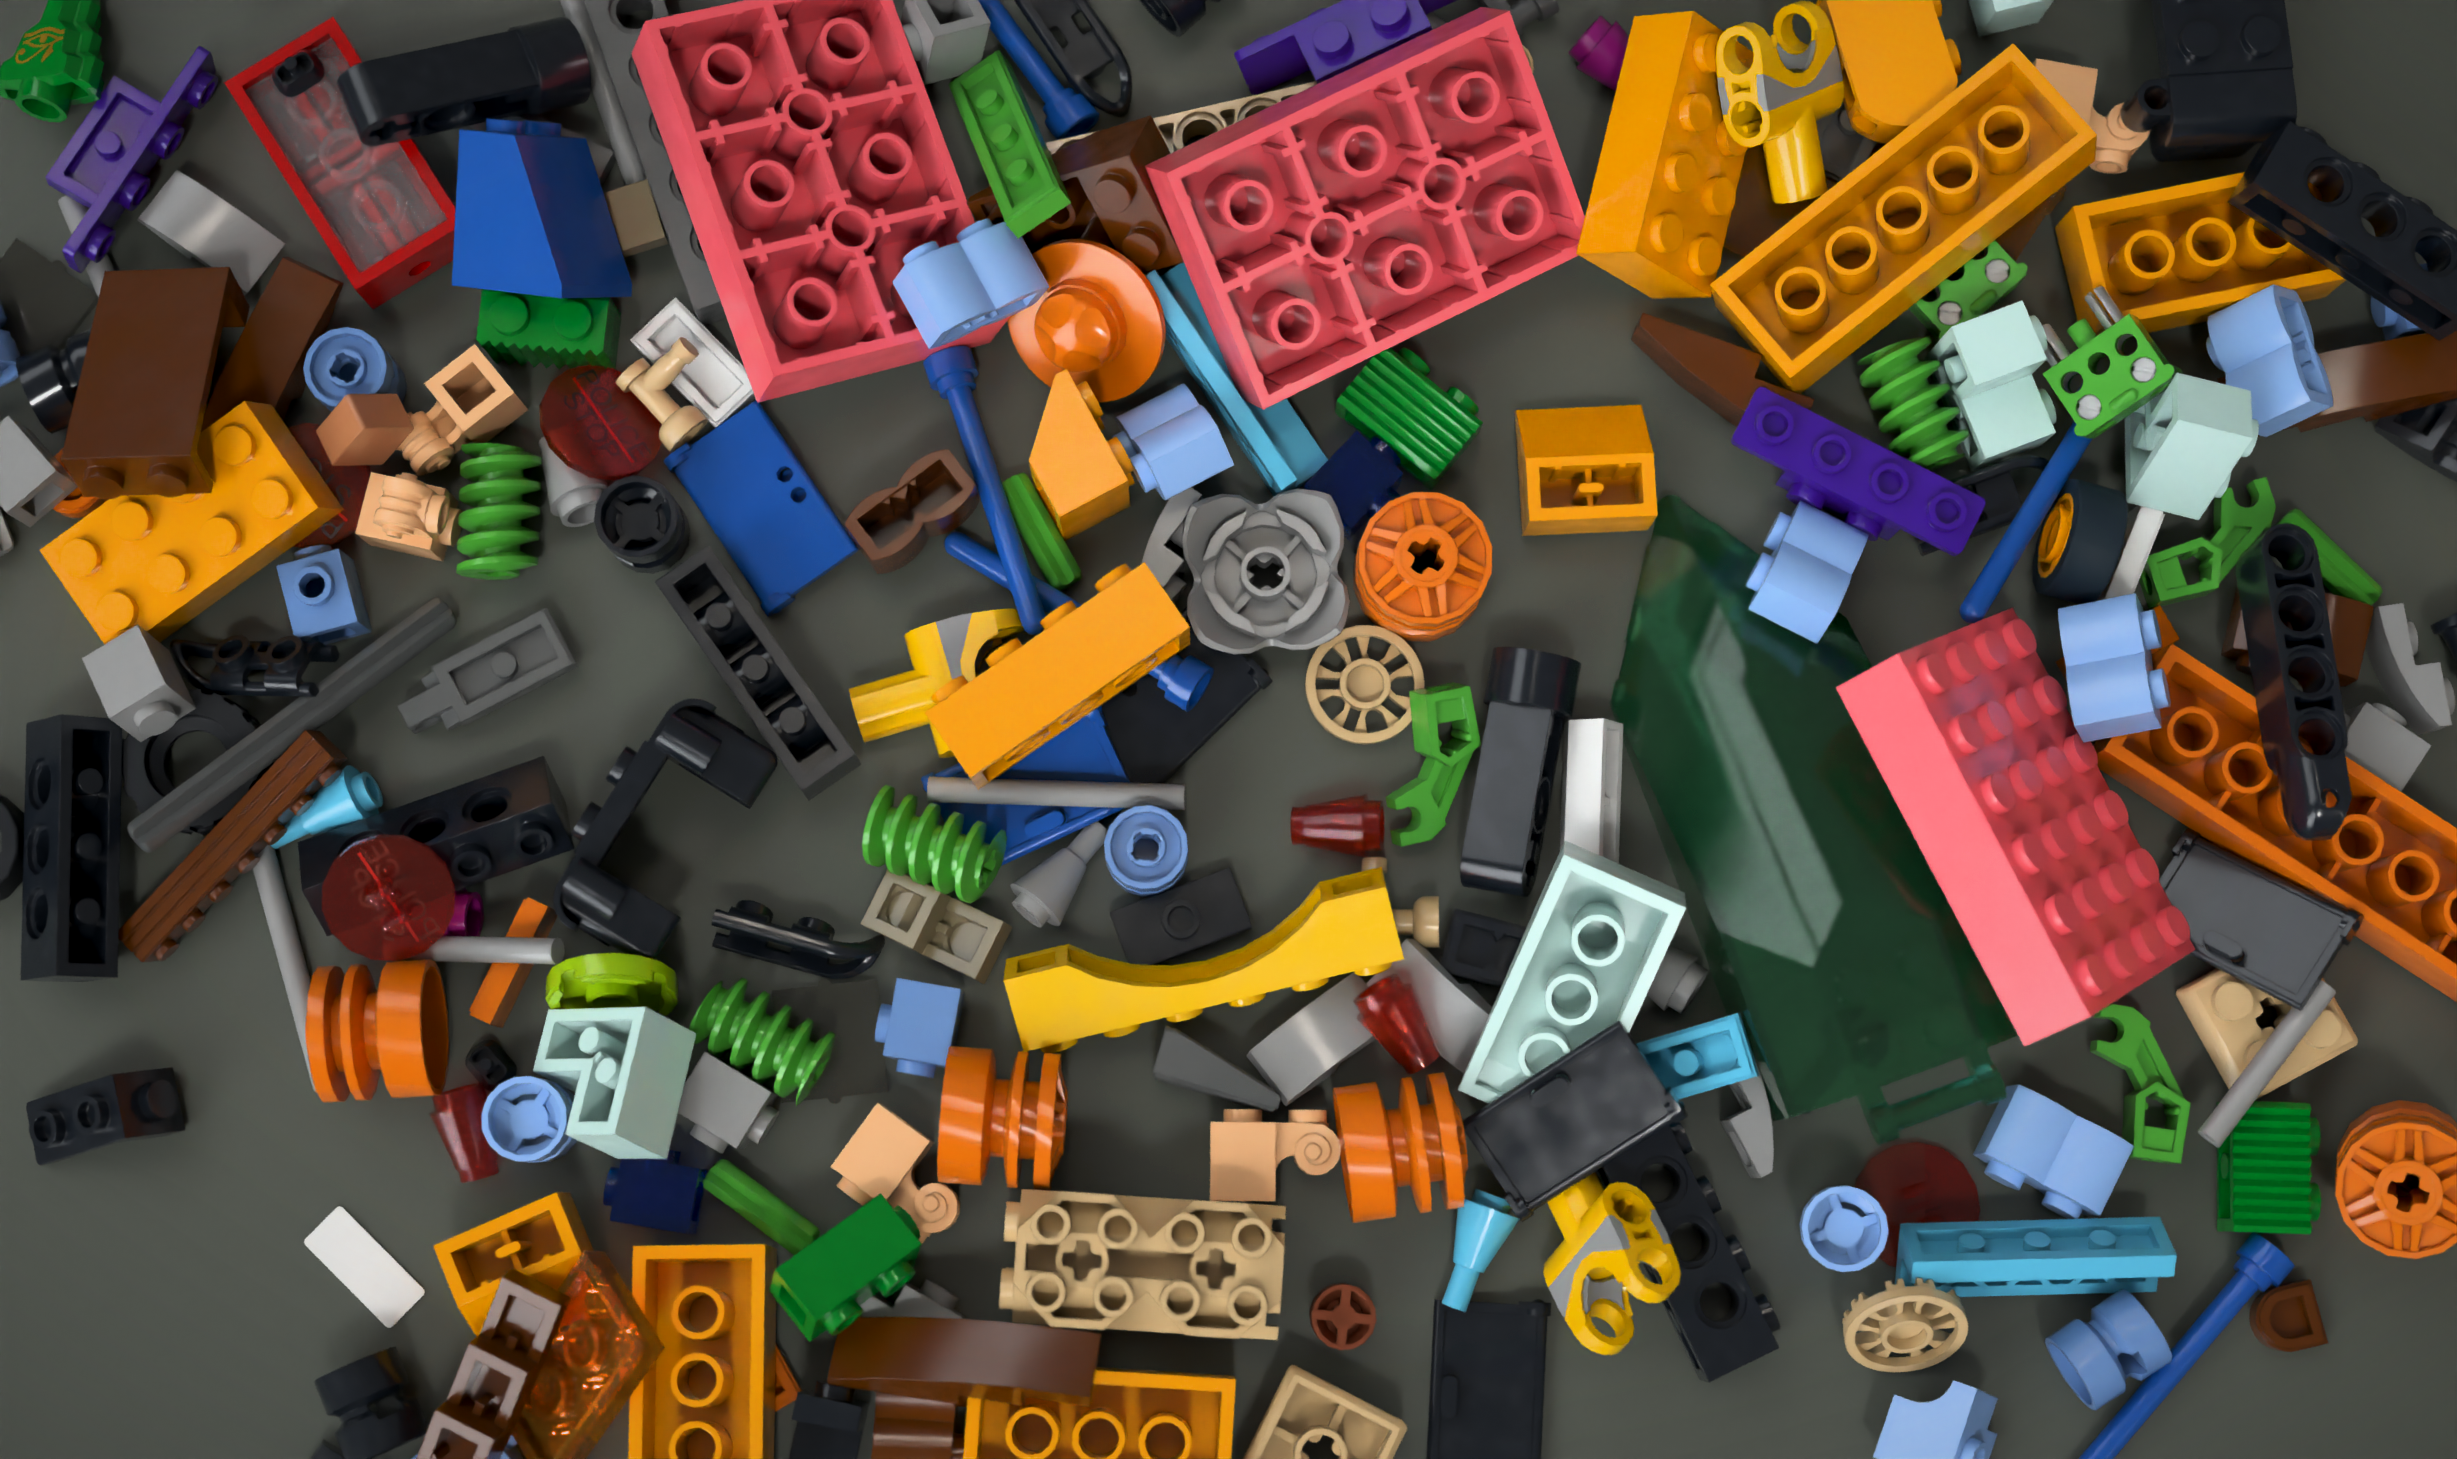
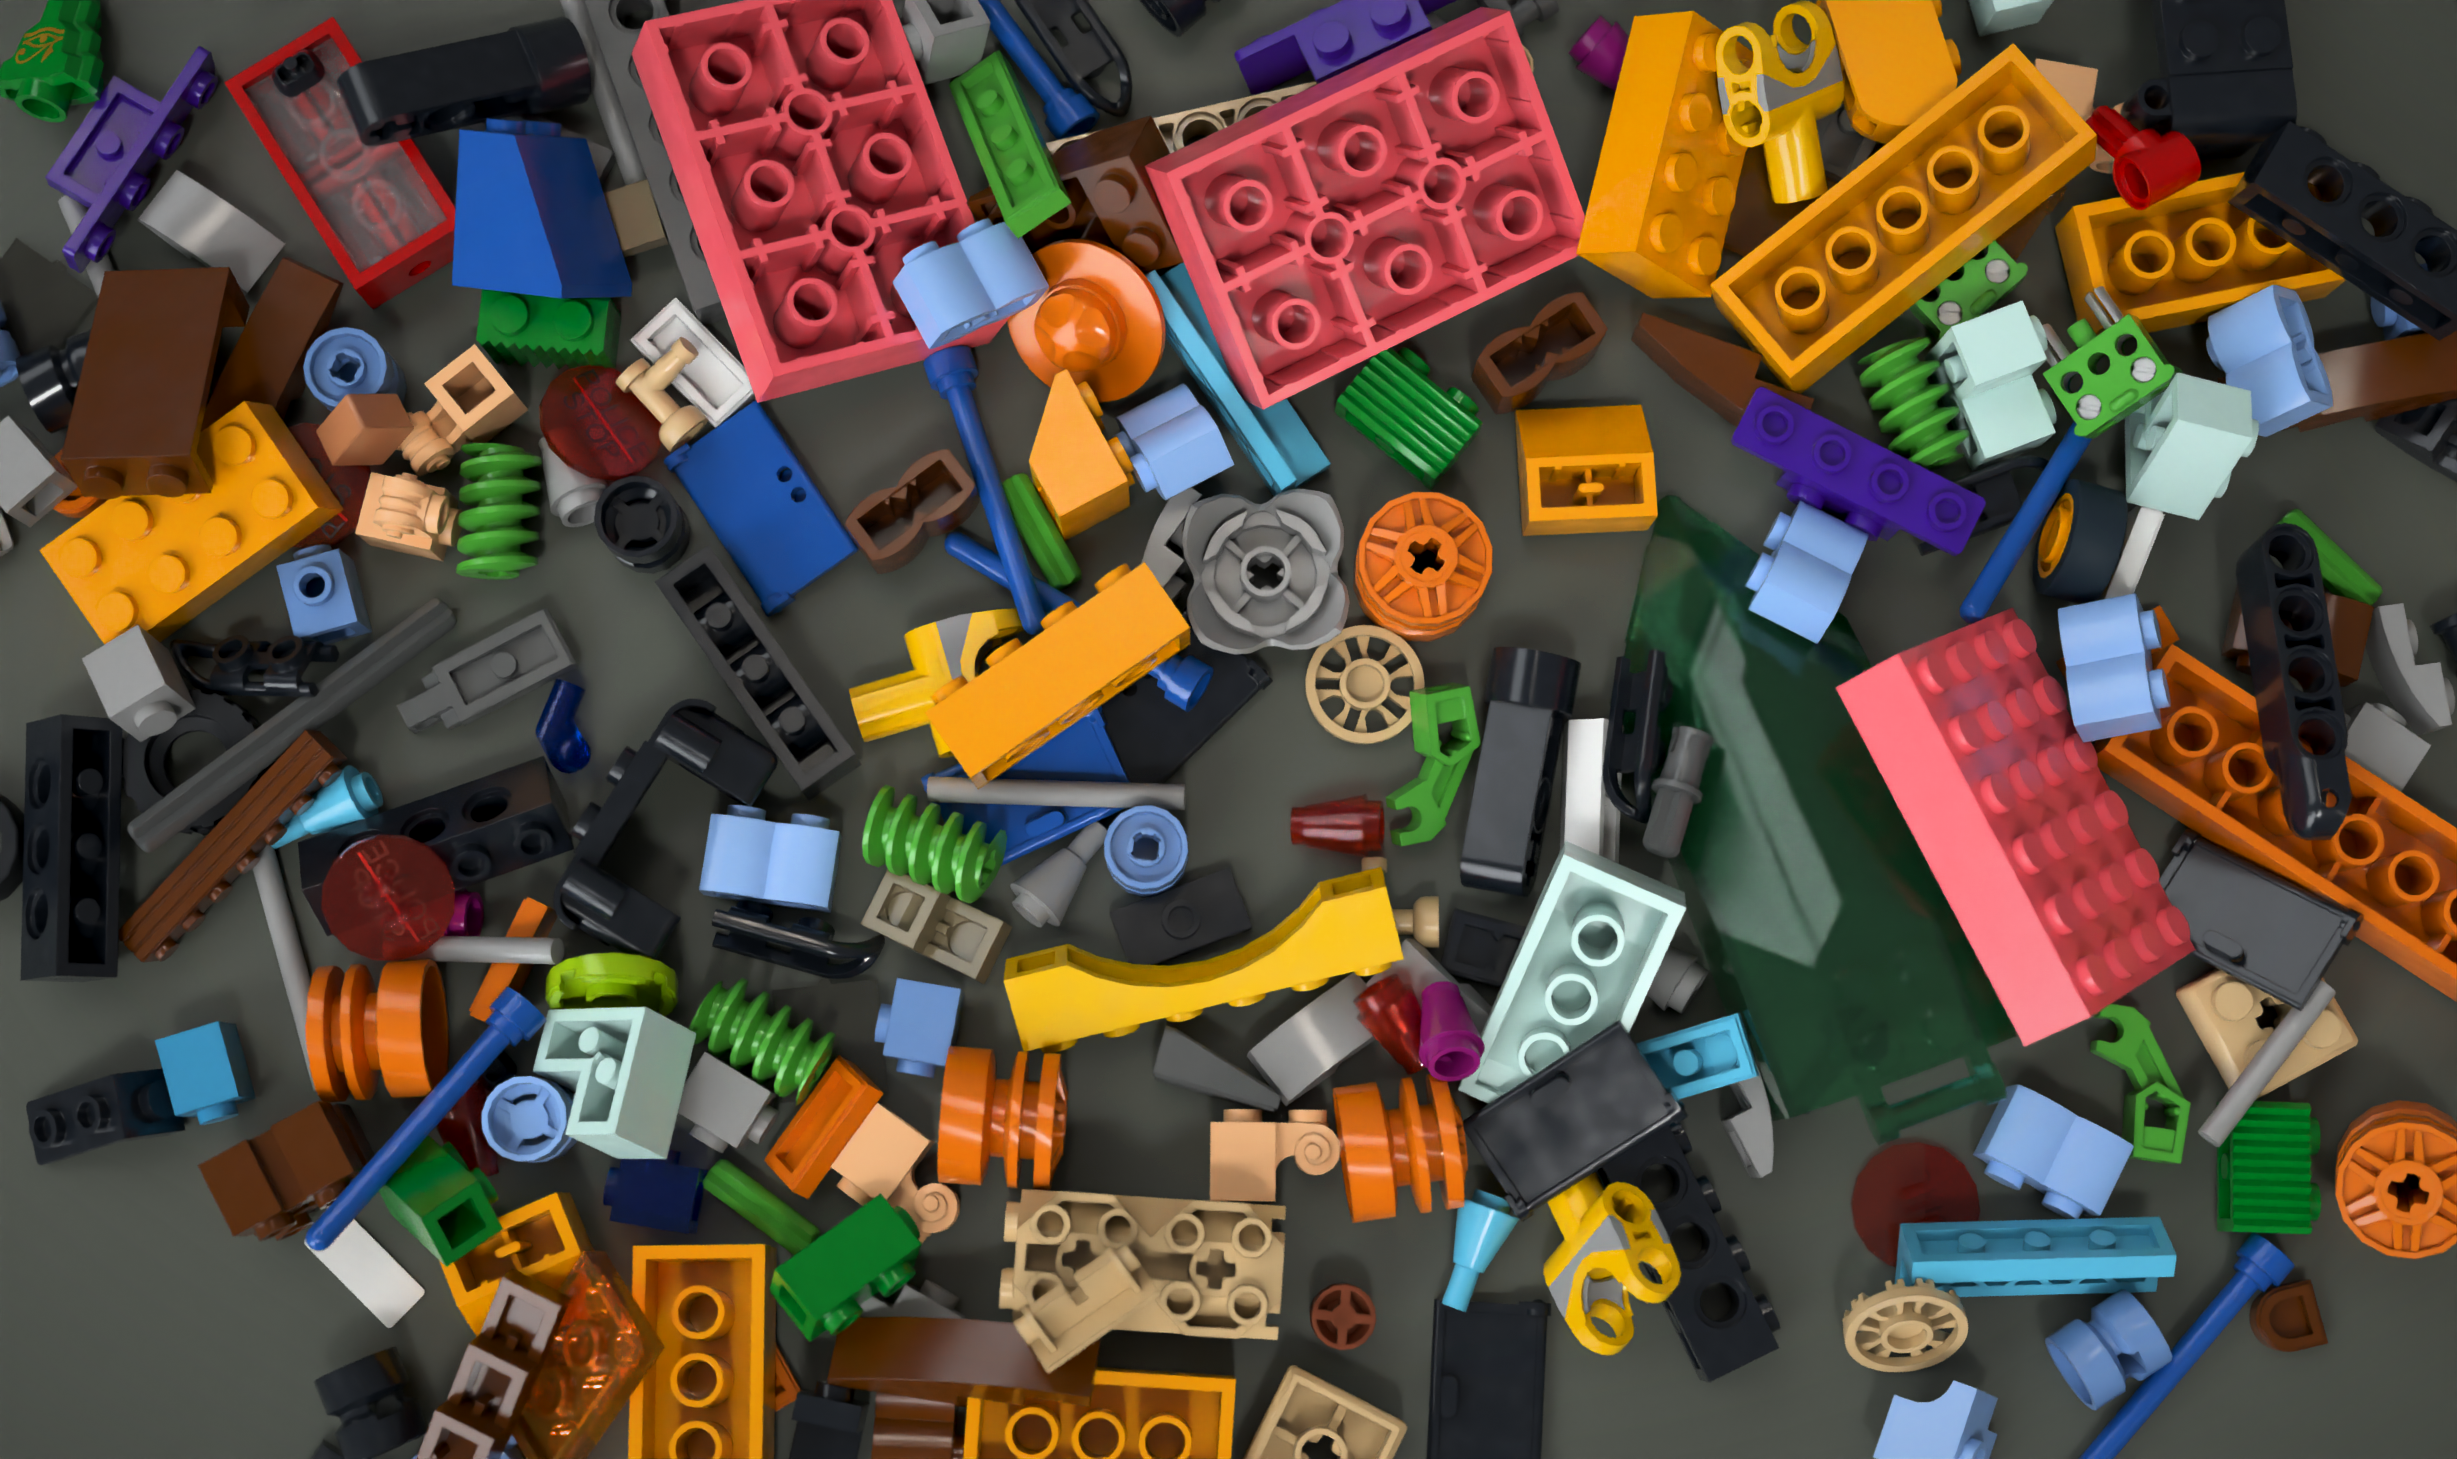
clear blue brick [1304,430,1403,540] -> none
light blue wheel [1799,1185,1889,1272] -> none
bright green piece [2139,477,2276,609] -> none
none -> dark azure brick [155,1021,256,1125]
none -> reddish brown brick [198,1101,375,1242]
none -> blue piece [306,987,547,1251]
none -> green brick [365,1135,503,1267]
none -> clear blue arm [535,678,592,774]
none -> light blue brick [699,805,842,912]
none -> orange tile [764,1055,884,1199]
none -> tan hinge [1013,1243,1161,1374]
none -> magenta cone [1419,981,1484,1081]
none -> reddish brown brick [1471,292,1608,414]
none -> black piece [1603,649,1673,824]
none -> dark grey axle [1643,726,1714,858]
none -> red axle [2085,105,2201,210]

